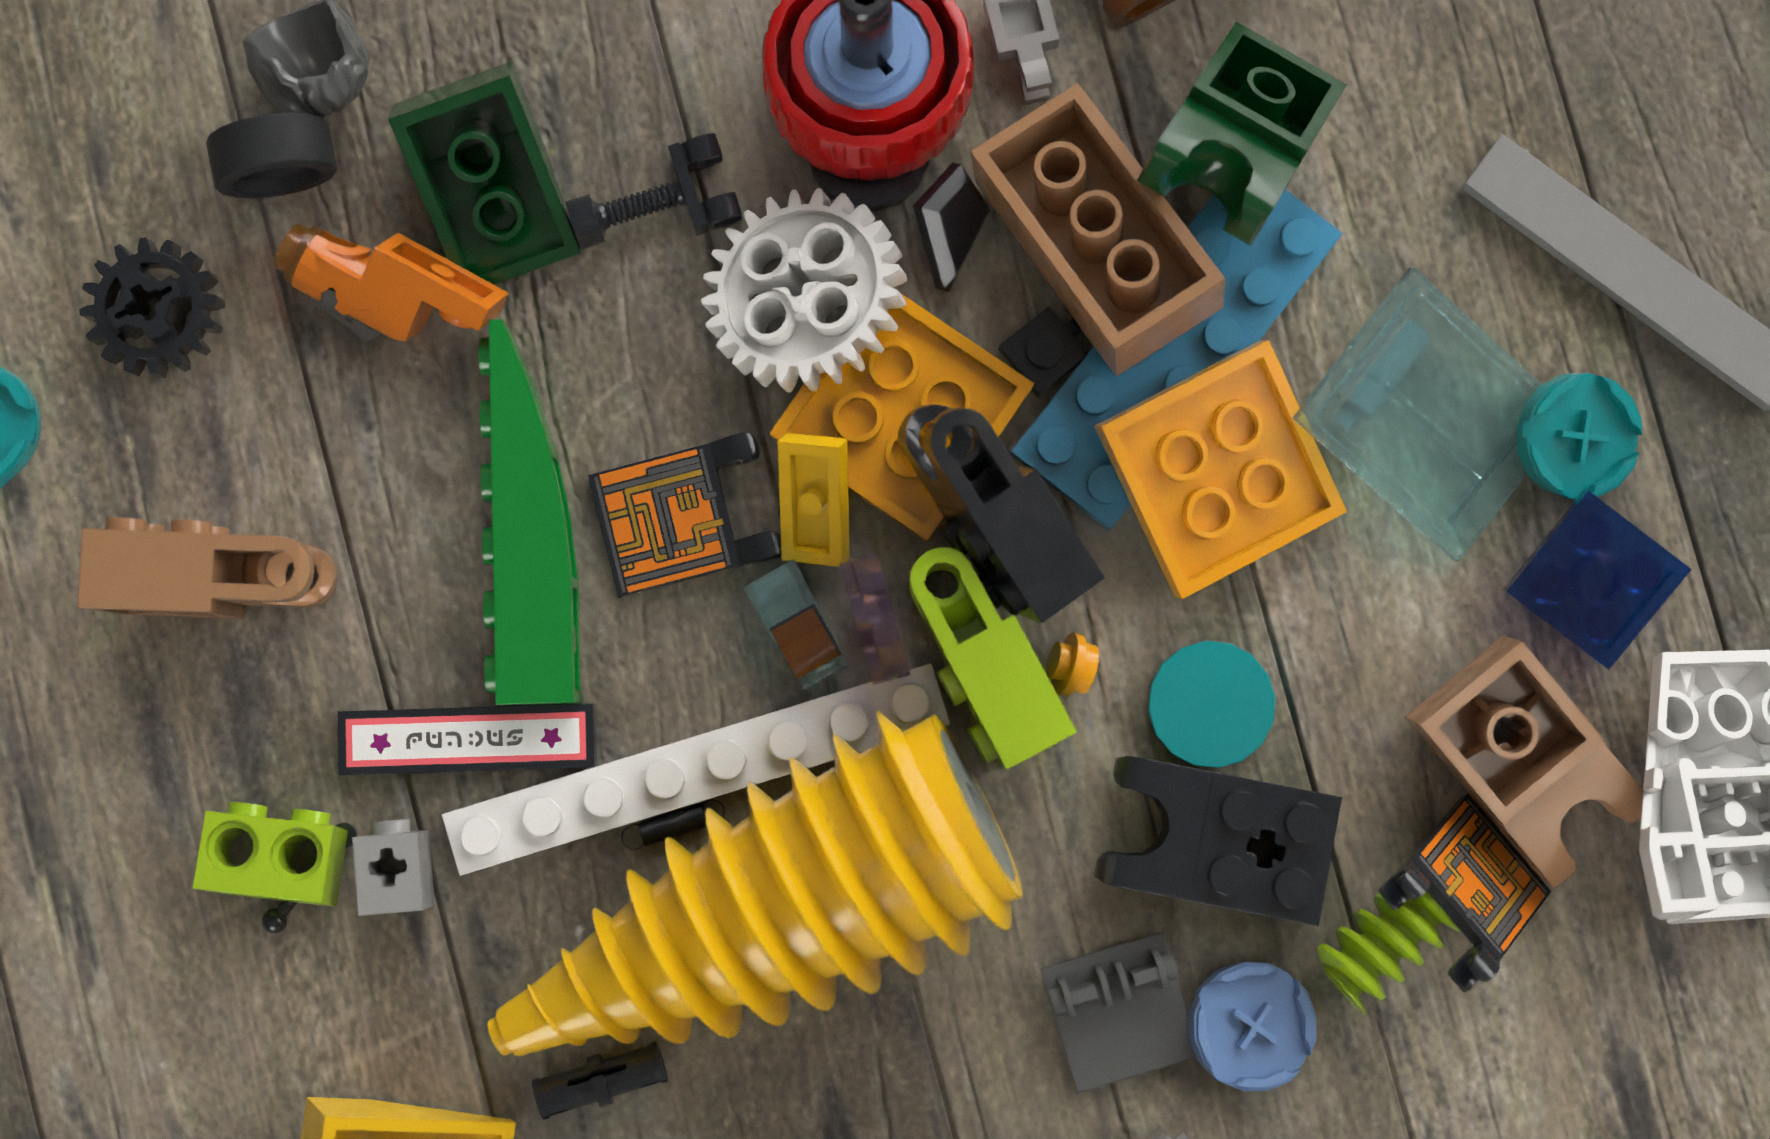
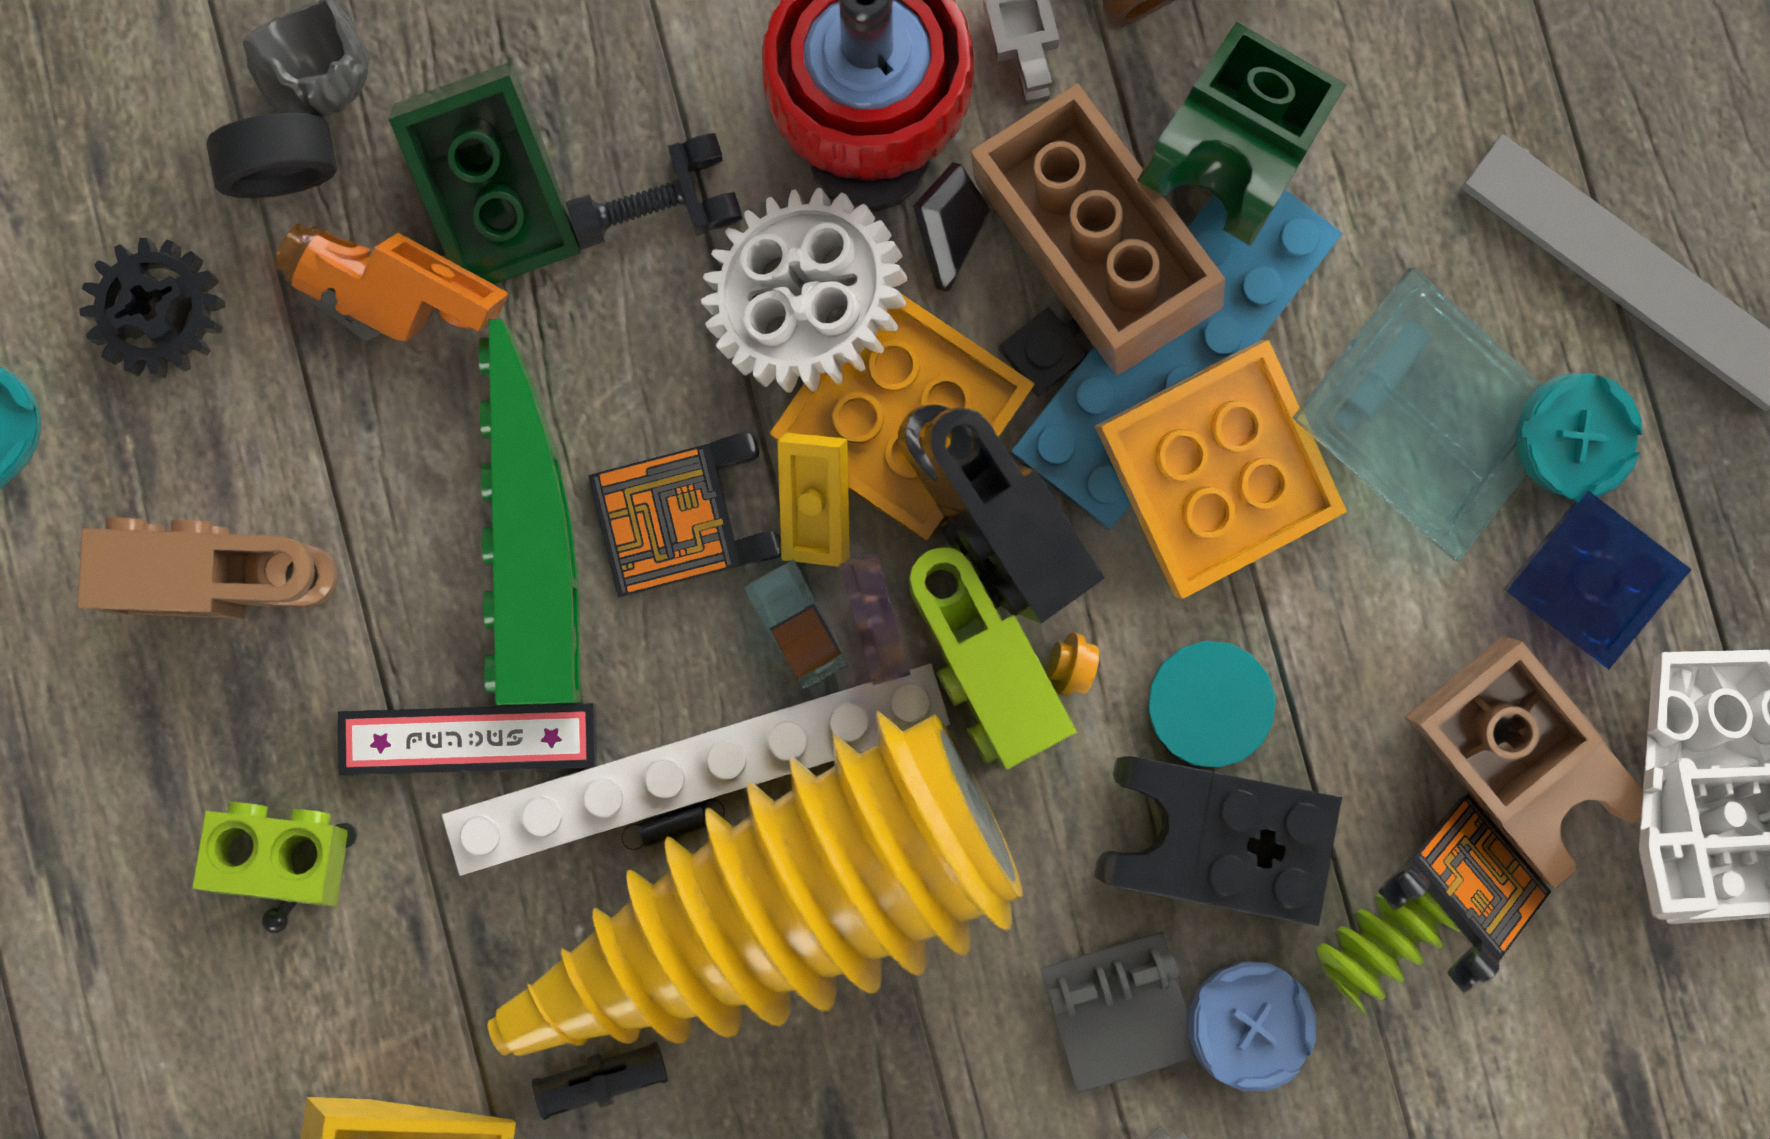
light grey brick [352,819,435,916] -> none

